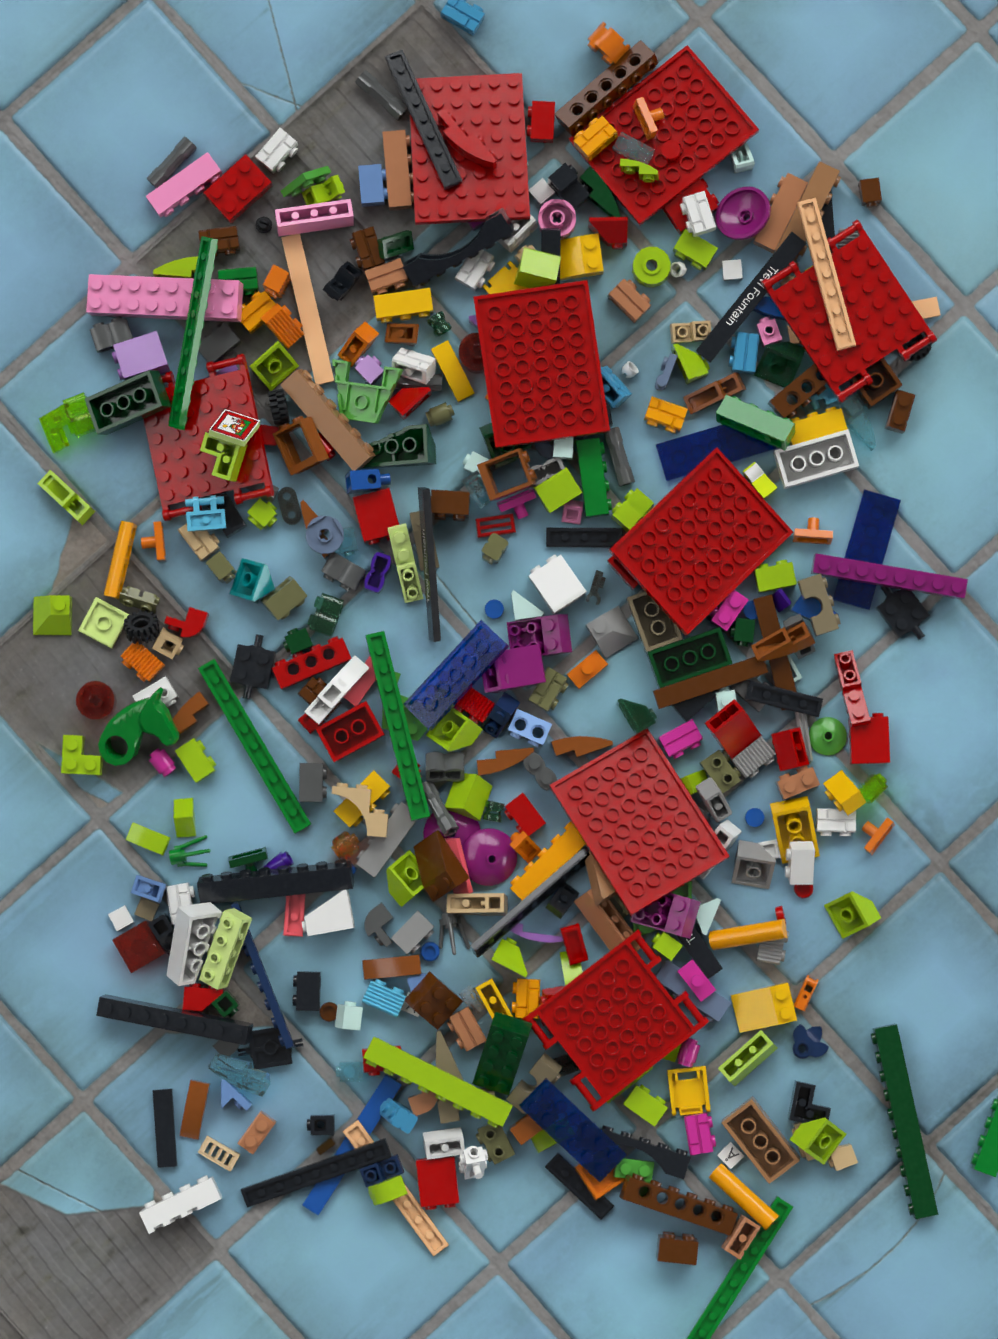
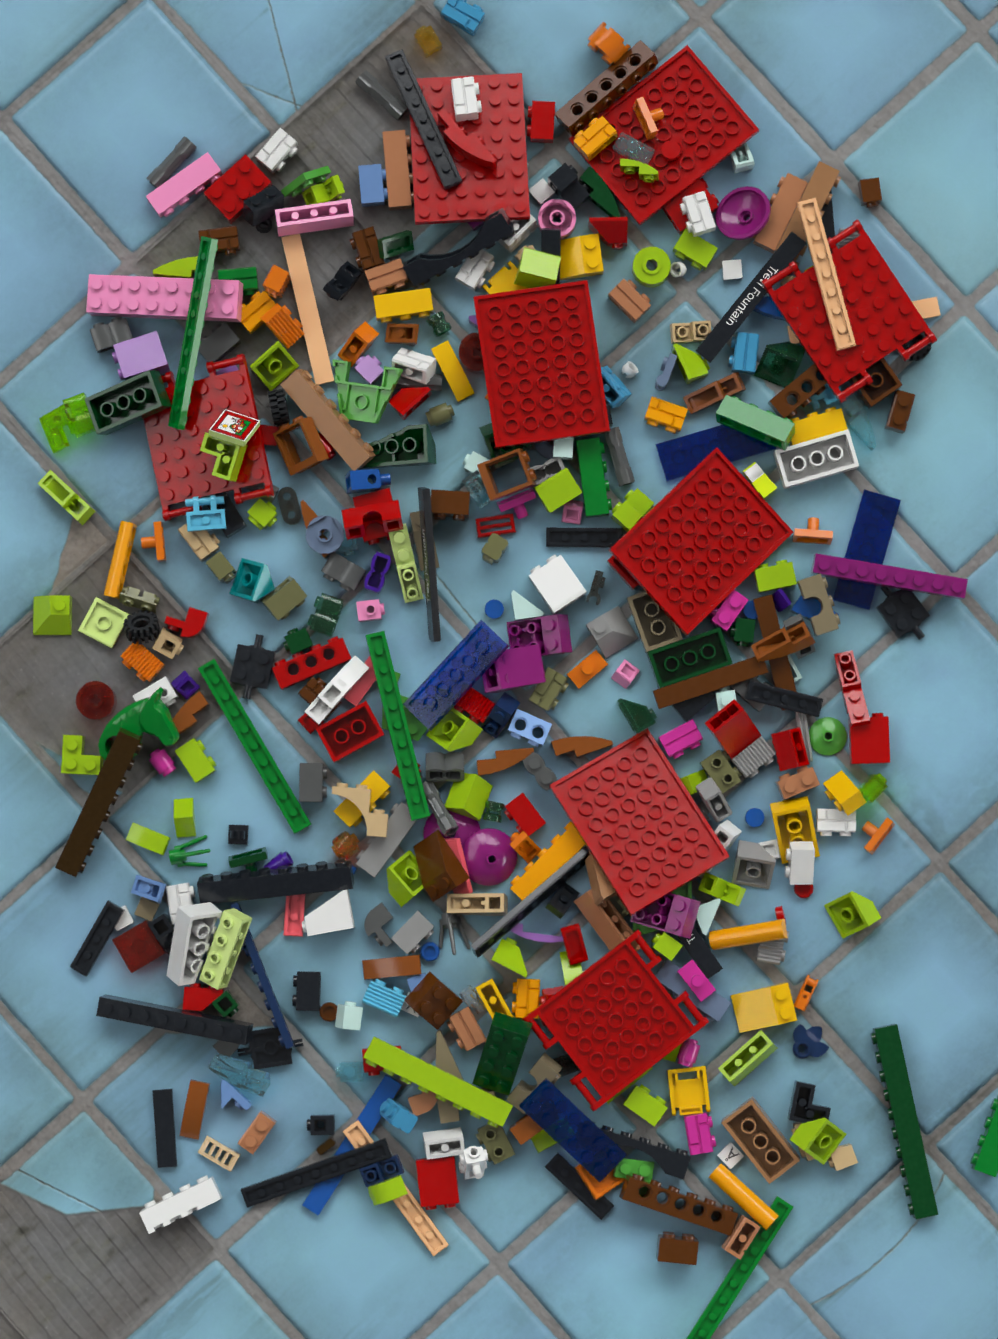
bright pink brick [756,316,782,348] -> none
none -> dark brown brick [55,728,143,877]
none -> black tile [70,900,125,976]
none -> dark purple slope [171,671,200,700]
none -> black tile [228,825,249,845]
none -> black brick [243,185,284,227]
none -> red arch [341,500,404,540]
none -> bright pink brick [356,599,385,622]
none -> clear yellow brick [414,25,442,58]
none -> white brick [451,77,482,122]
none -> bright pink slope [611,659,640,689]
none -> lime brick [698,872,746,907]

